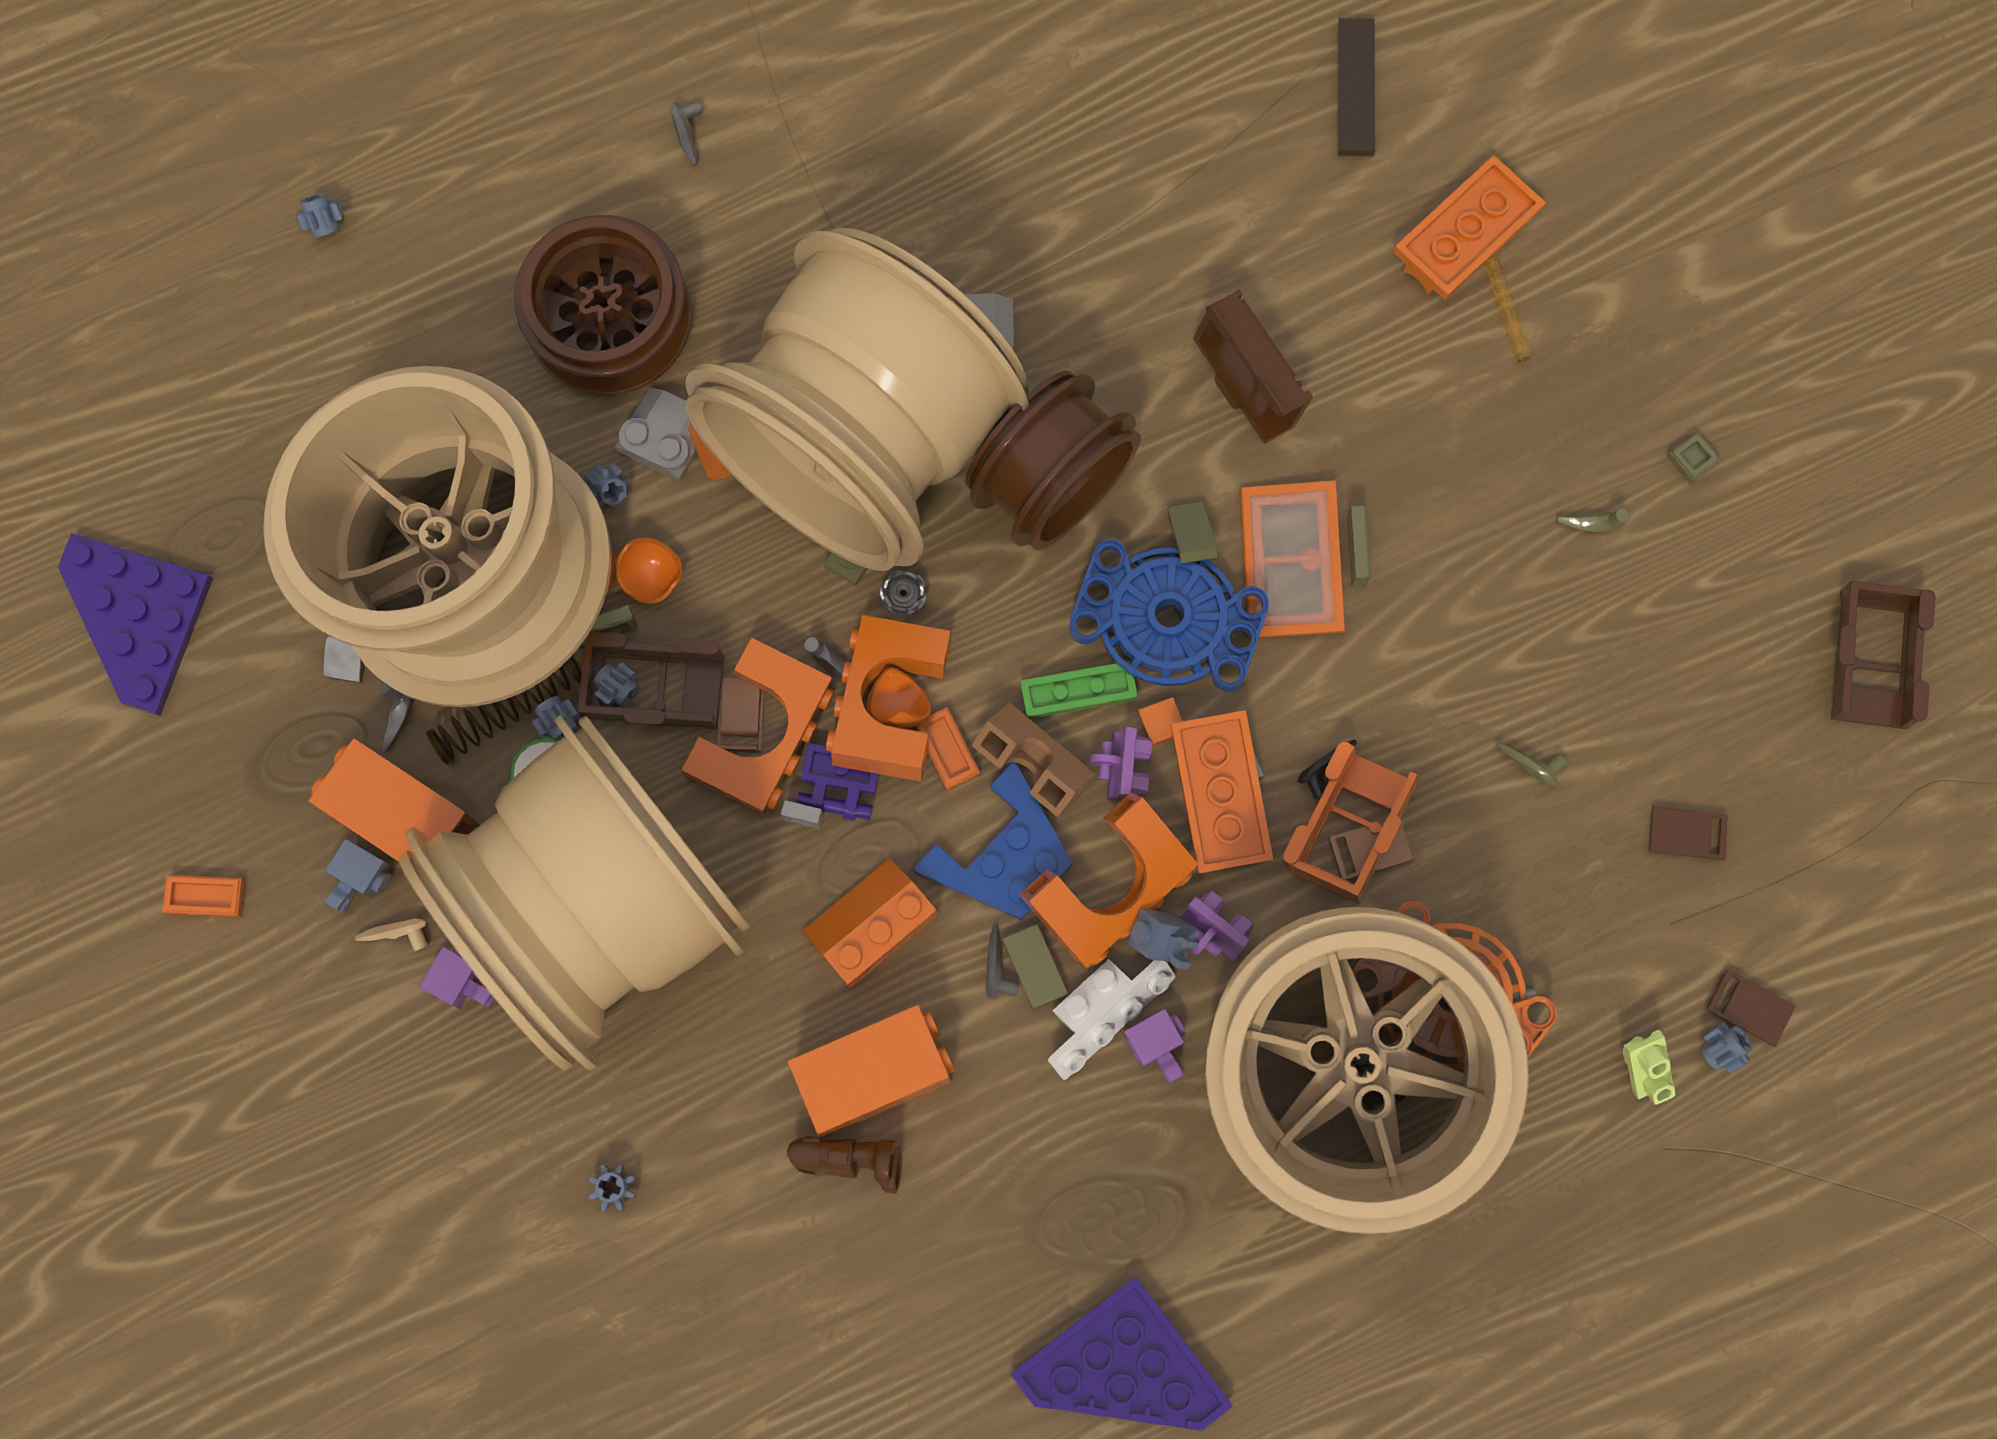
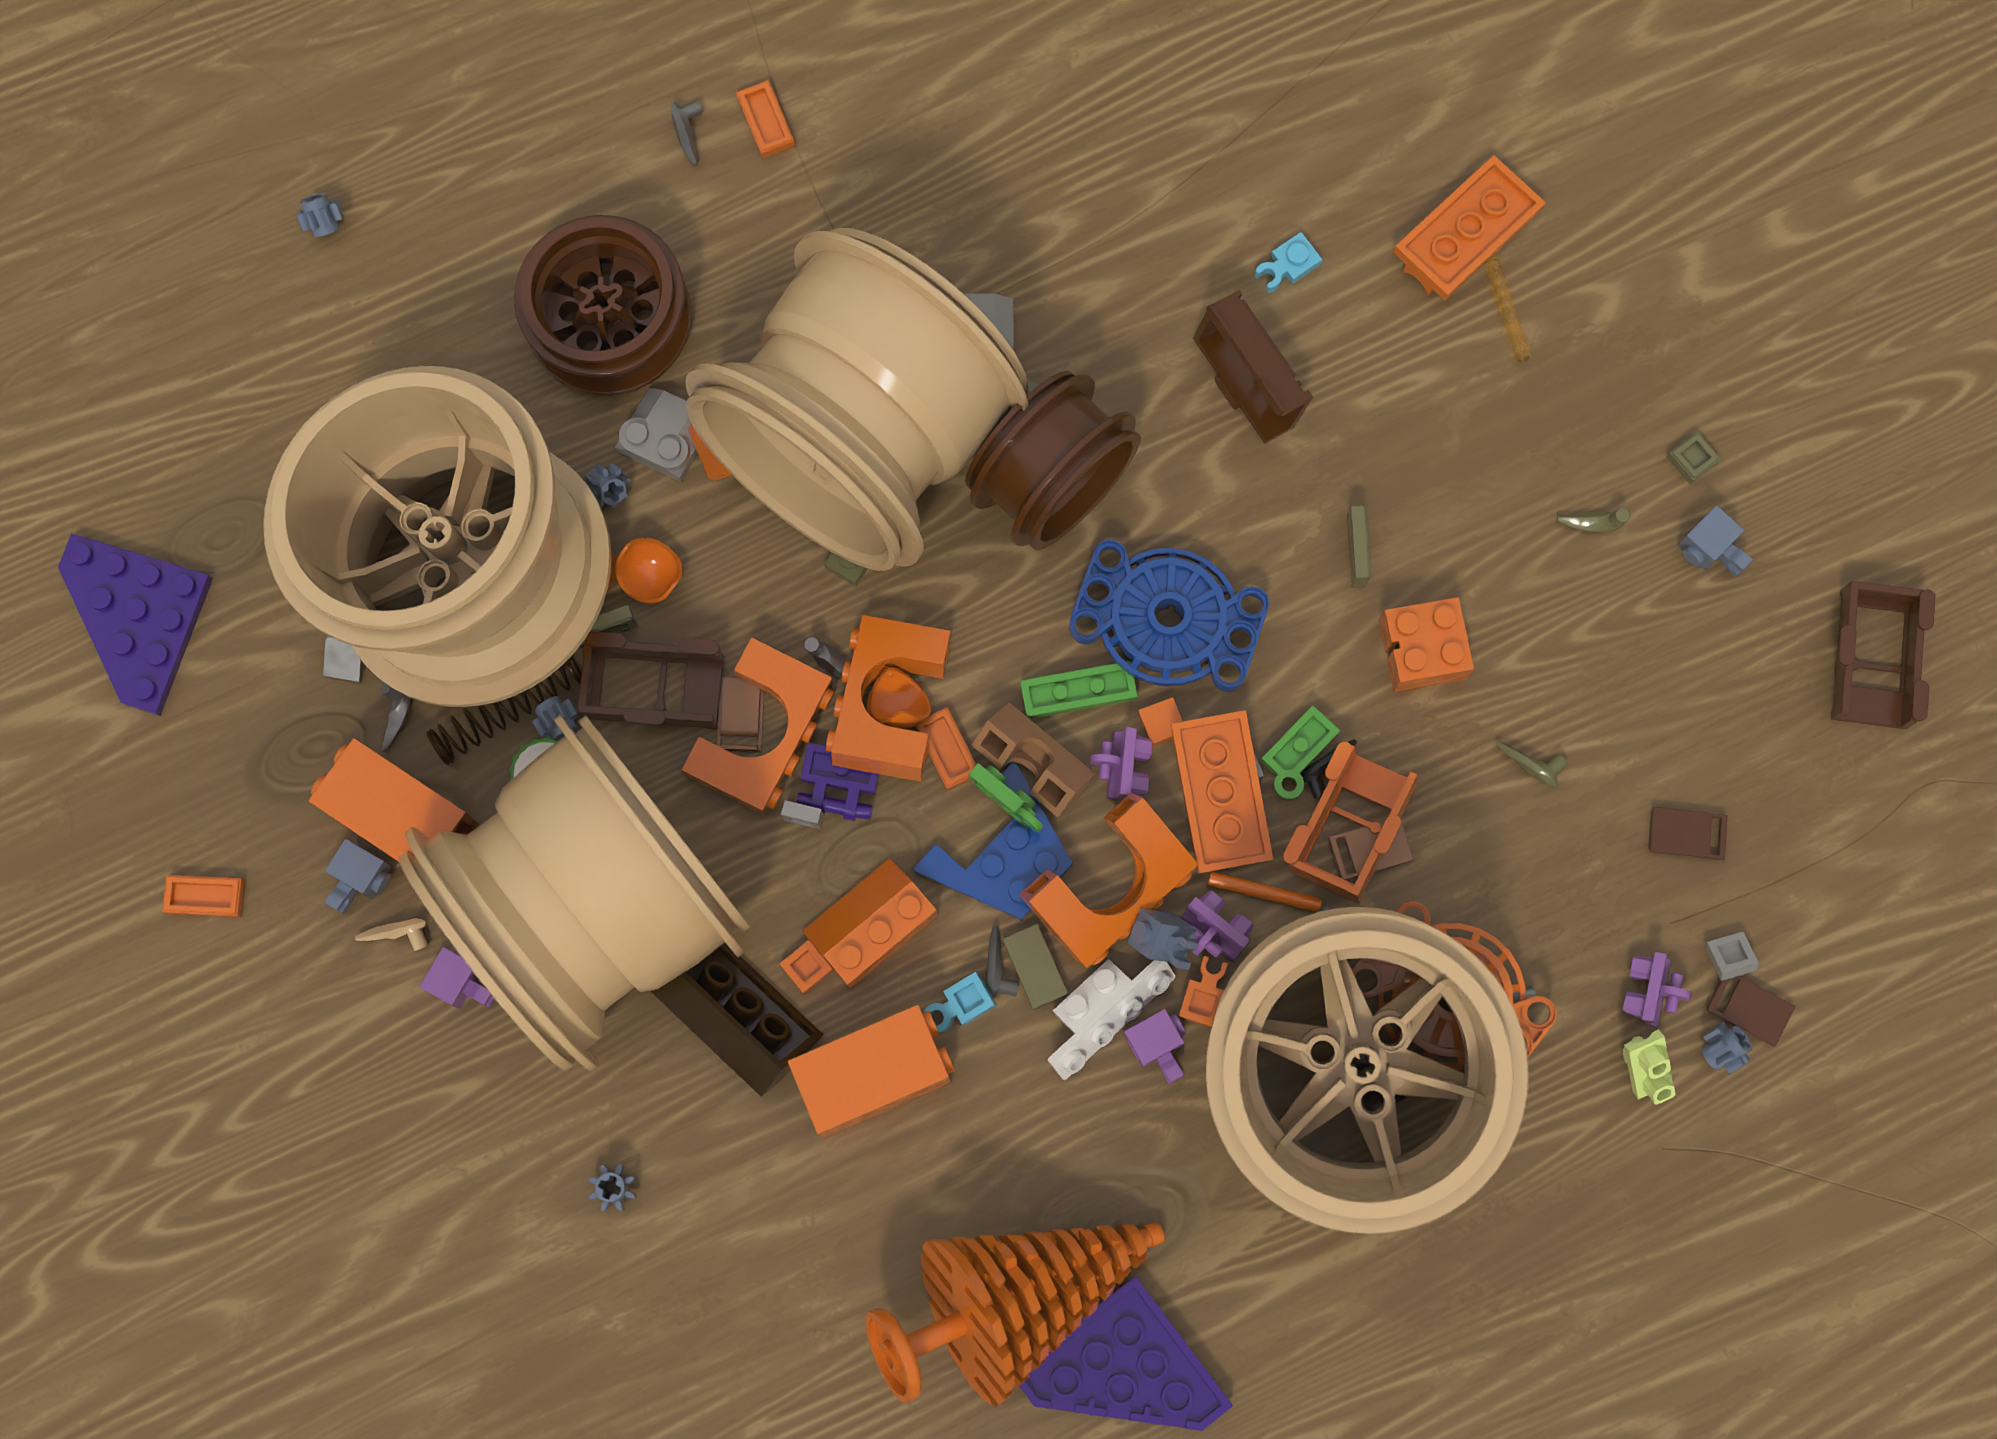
sand blue gear [592,662,640,708] -> none
reddish brown piece [787,1136,902,1194] -> none
flat silver plate [880,570,927,616] -> none
olive tile [1167,501,1218,563] -> none
clear door [1240,480,1345,639] -> none
dark brown tile [1338,18,1375,156] -> none
none -> dark brown slope [651,942,824,1097]
none -> orange tile [736,80,795,159]
none -> orange tile [779,940,834,995]
none -> orange plant [865,1222,1165,1407]
none -> medium azure plate [924,972,998,1033]
none -> bright green hinge [968,763,1043,833]
none -> orange plate [1178,956,1228,1028]
none -> orange bar [1208,871,1322,912]
none -> medium azure plate [1254,232,1323,293]
none -> bright green hinge [1260,705,1340,800]
none -> orange piece [1379,597,1474,692]
none -> medium lavender hips [1623,952,1692,1028]
none -> sand blue brick [1678,505,1753,577]
none -> light grey tile [1705,932,1759,981]

